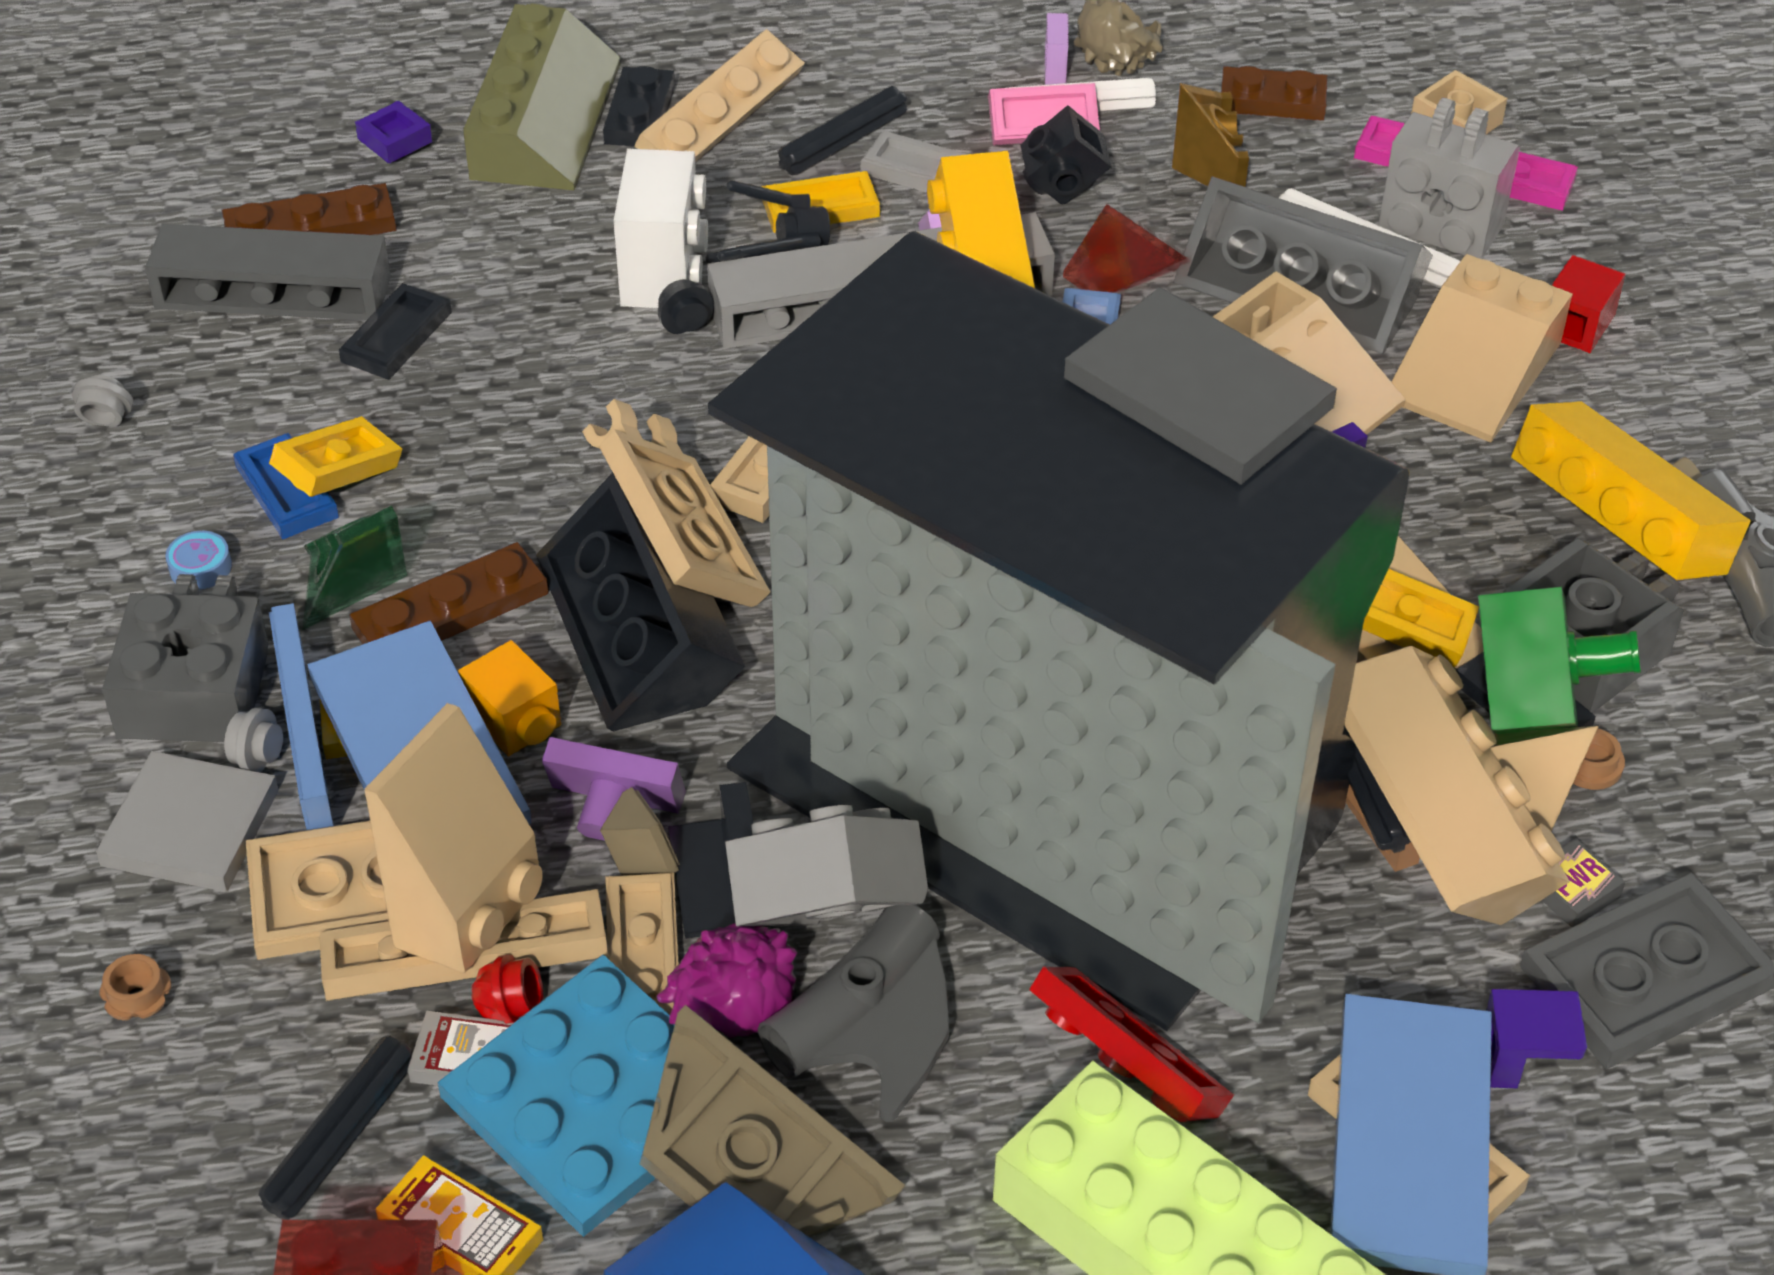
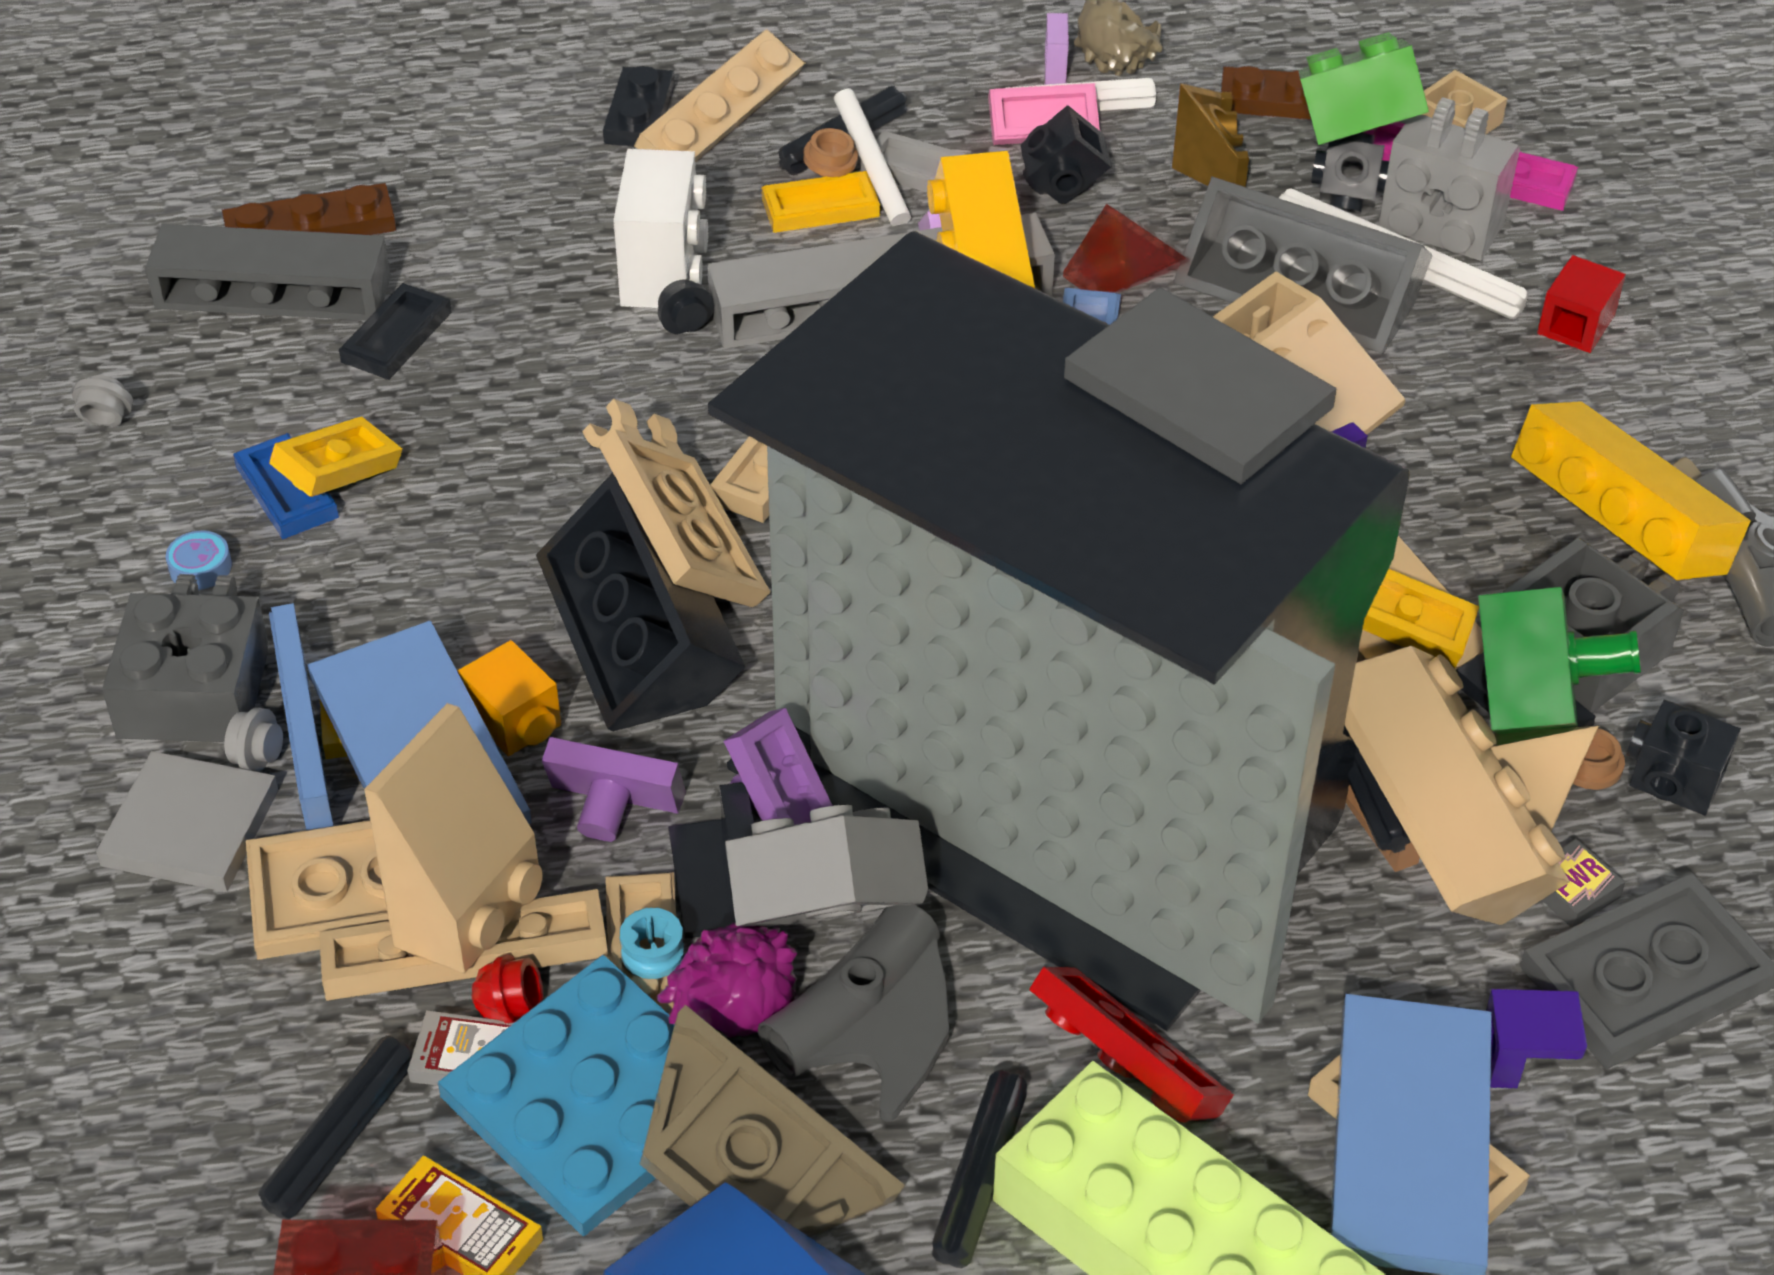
medium nougat plate [99,954,171,1021] -> none
clear green slope [302,505,407,631] -> none
reddish brown plate [349,542,548,644] -> none
dark purple plate [355,100,432,164] -> none
olive slope [463,3,620,190] -> none
dark tan slope [600,787,680,875] -> none
black plant [705,180,830,263] -> none
tan slope [1392,254,1572,442] -> none
none -> medium azure bush [620,908,684,979]
none -> medium lavender tile [723,707,832,825]
none -> medium nougat plate [803,128,858,177]
none -> white bar [834,89,911,226]
none -> black axle [932,1070,1027,1268]
none -> bright green brick [1298,32,1429,145]
none -> brick [1311,132,1389,213]
none -> black brick [1626,699,1741,816]

